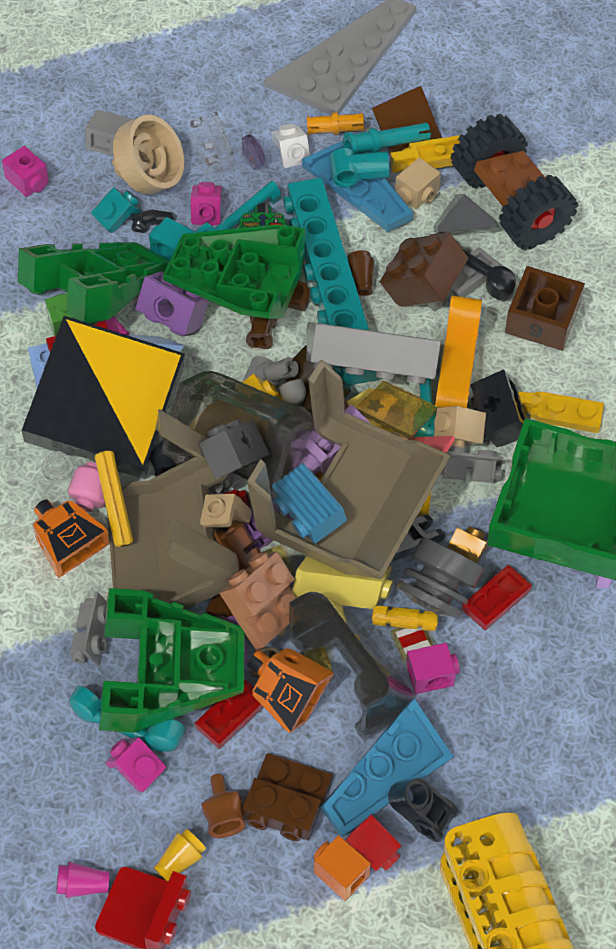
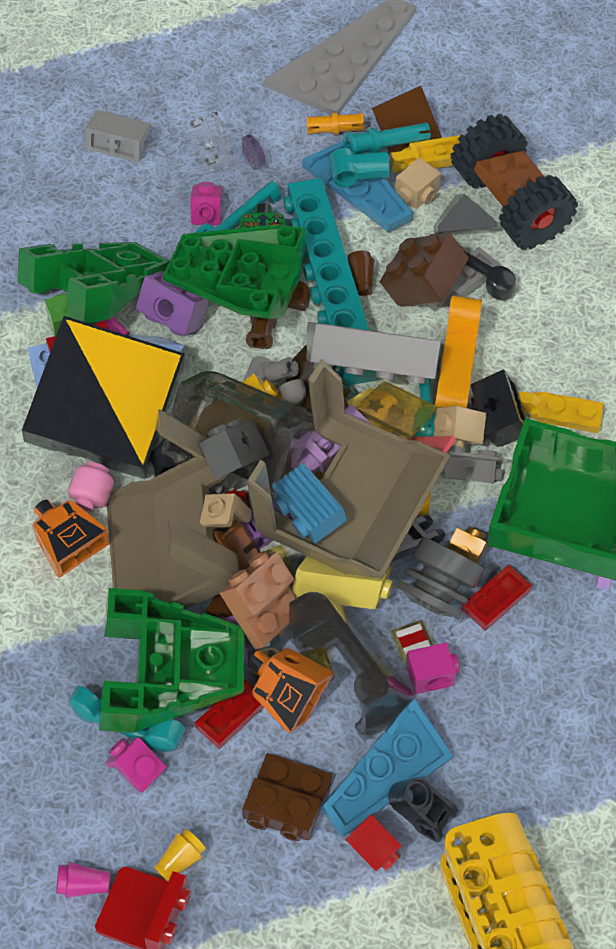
dark pink brick [2,145,49,197] -> none
light grey hinge [70,592,107,666] -> none
teal bracket [91,187,143,233] -> none
yellow axle [95,451,133,547] -> none
tan piece [112,115,184,195] -> none
black arm [131,209,174,233] -> none
teal brick [149,217,196,261] -> none
dark orange piece [201,774,245,839] -> none
white bracket [271,124,310,168] -> none
orange brick [313,835,371,901] -> none
yellow axle [372,606,438,631] -> none
reddish brown brick [505,266,585,351] -> none

